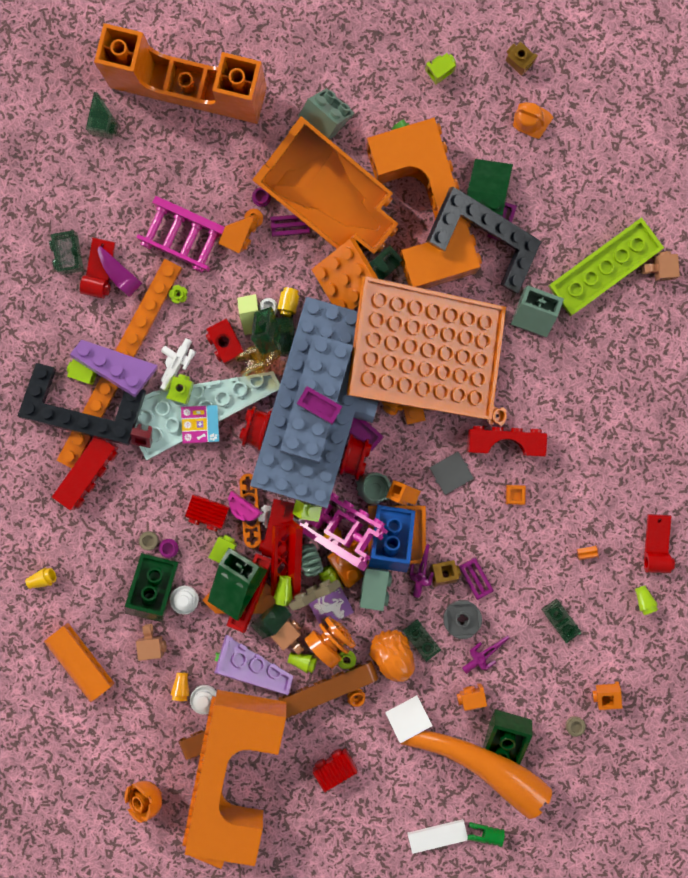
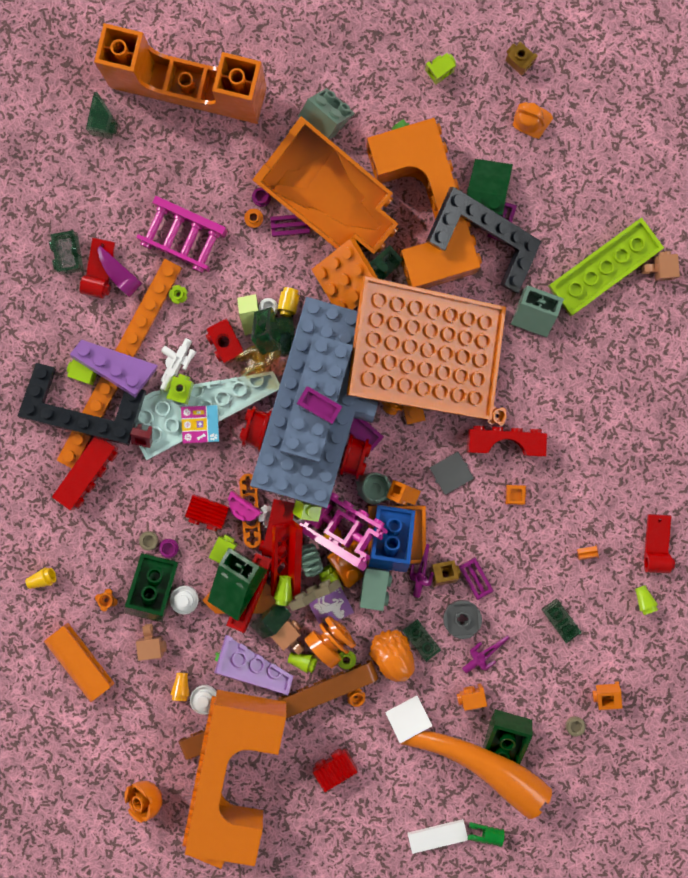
orange slope [218,214,258,253] -> none
none -> orange plate [95,589,118,611]

